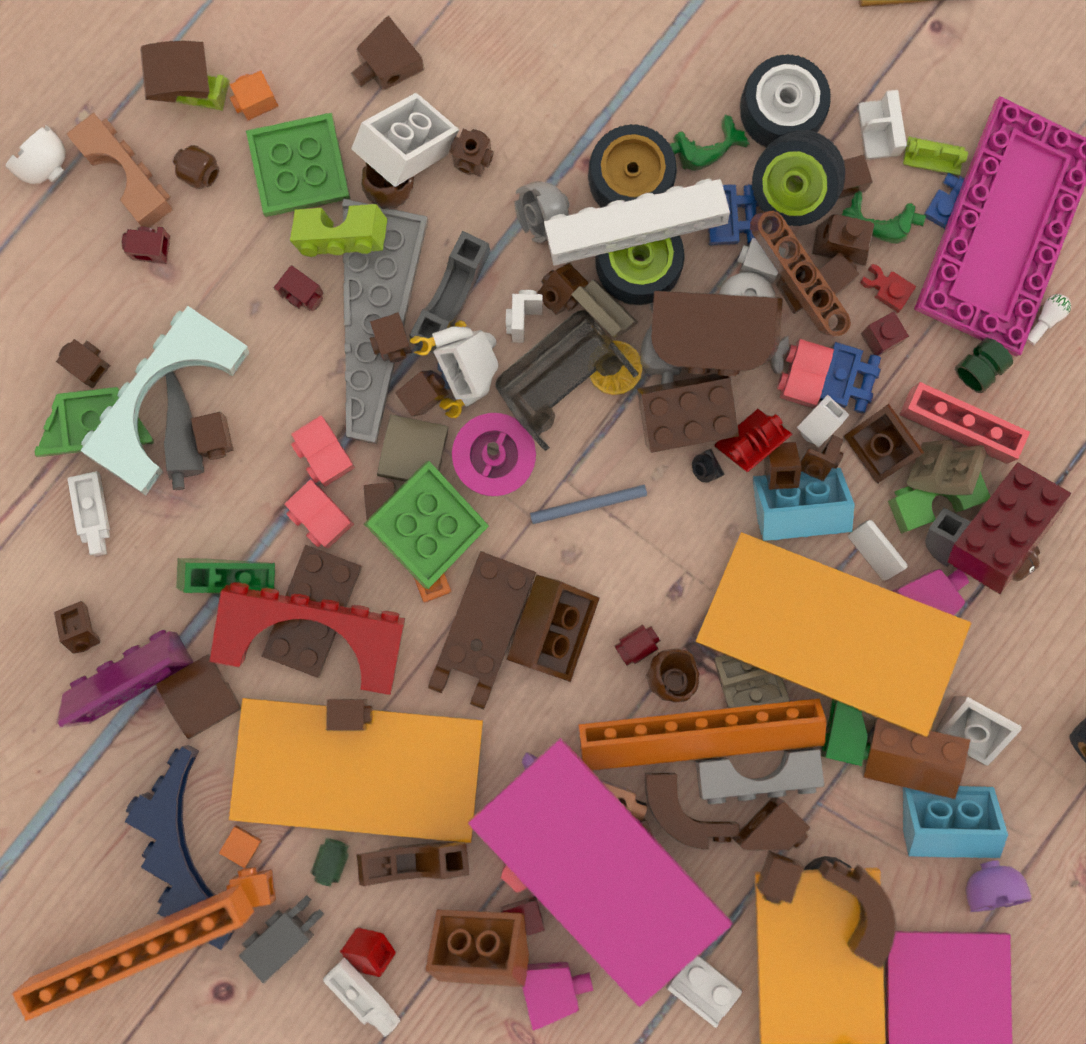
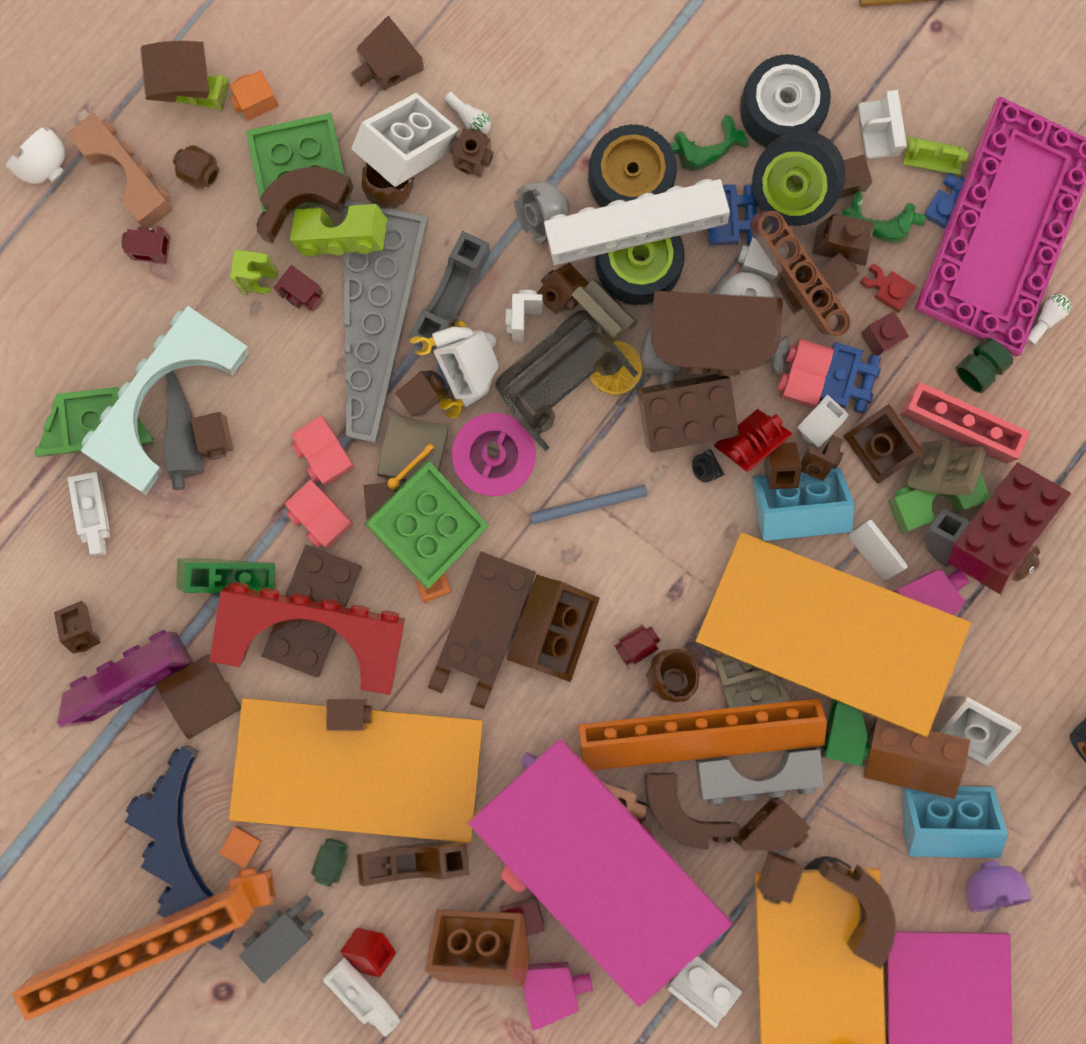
reddish brown brick [56,339,111,389] -> none
reddish brown brick [369,312,412,363] -> none
none -> lime hinge [230,249,278,295]
none -> reddish brown arch [256,167,354,244]
none -> light orange hinge [387,443,435,489]
none -> white piece [444,92,491,134]

